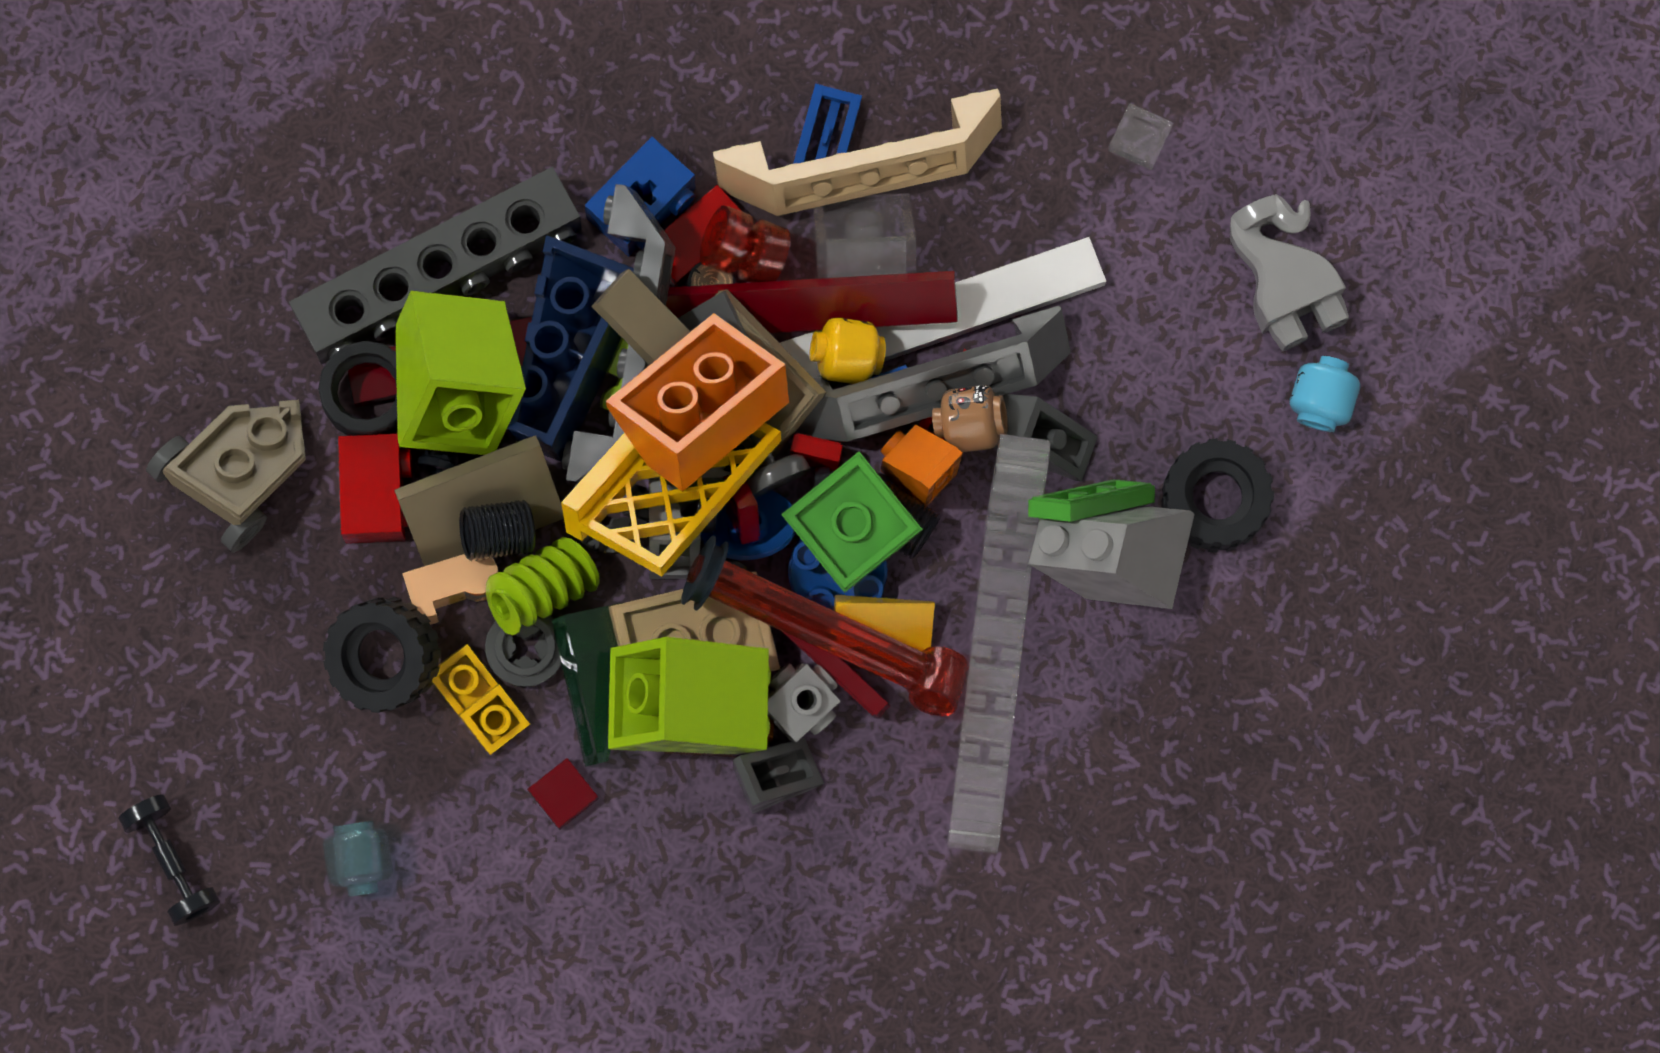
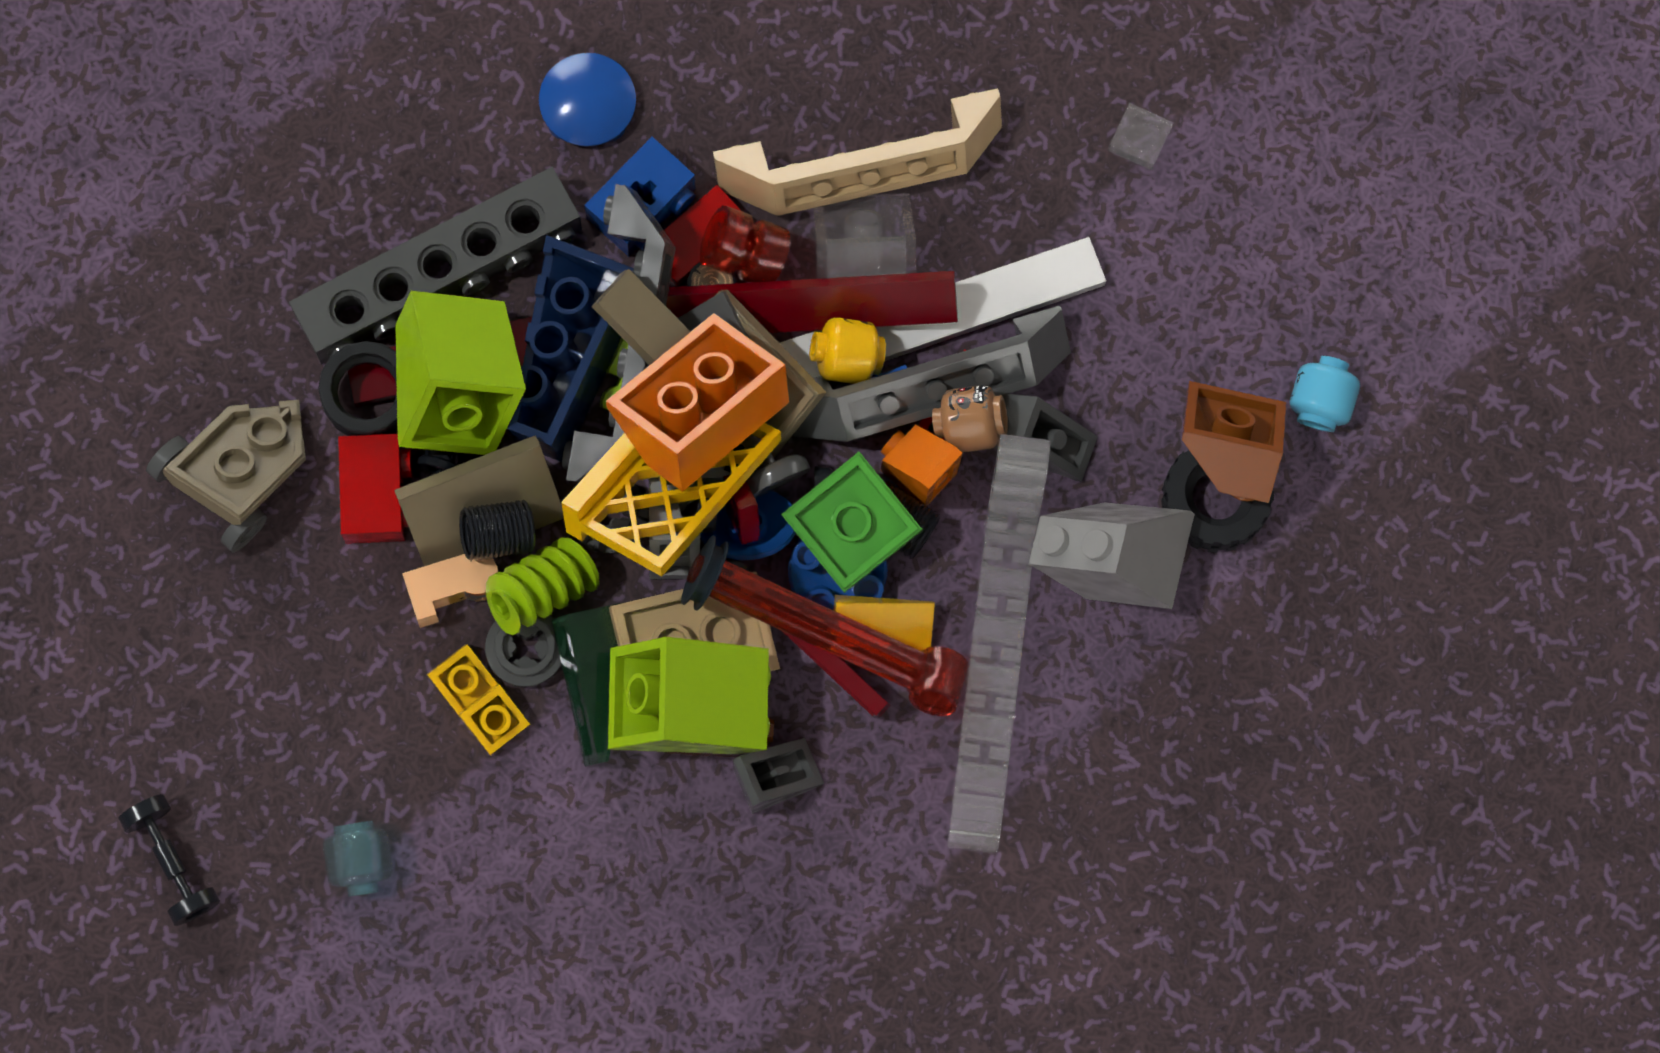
black tyre [323,597,441,713] -> none
dark red tile [527,758,599,830] -> none
light grey brick [768,663,840,742] -> none
red tile [790,433,843,471] -> none
blue tile [793,83,862,164] -> none
bright green tile [1028,479,1155,522] -> none
light grey hips [1230,194,1349,352] -> none
none -> blue dish [539,53,636,146]
none -> dark orange slope [1182,381,1286,503]

